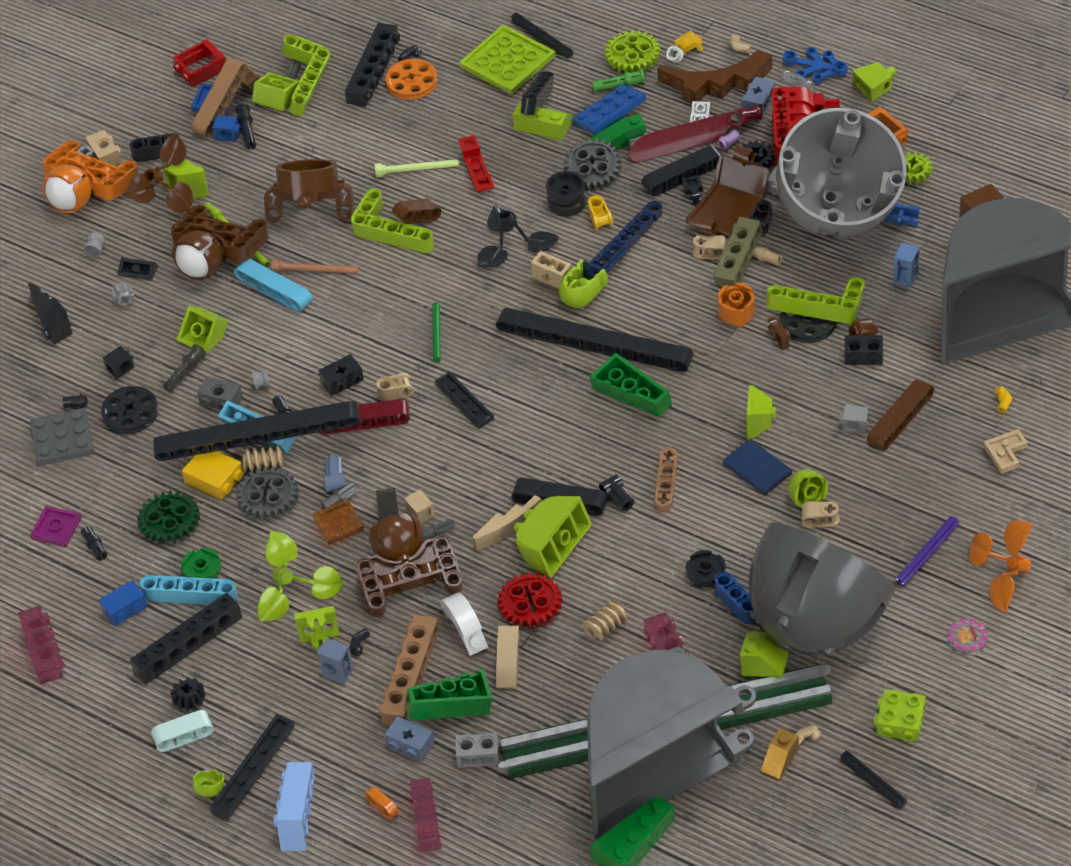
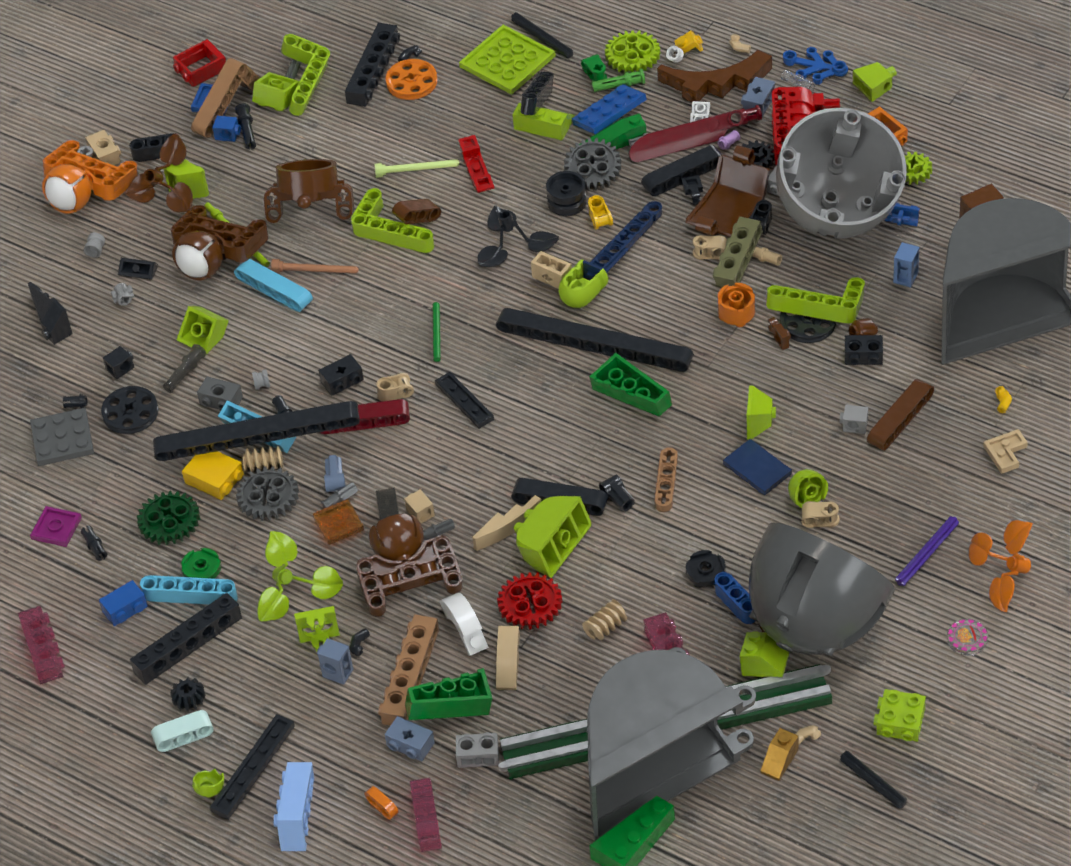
none -> green piece [581,54,607,81]

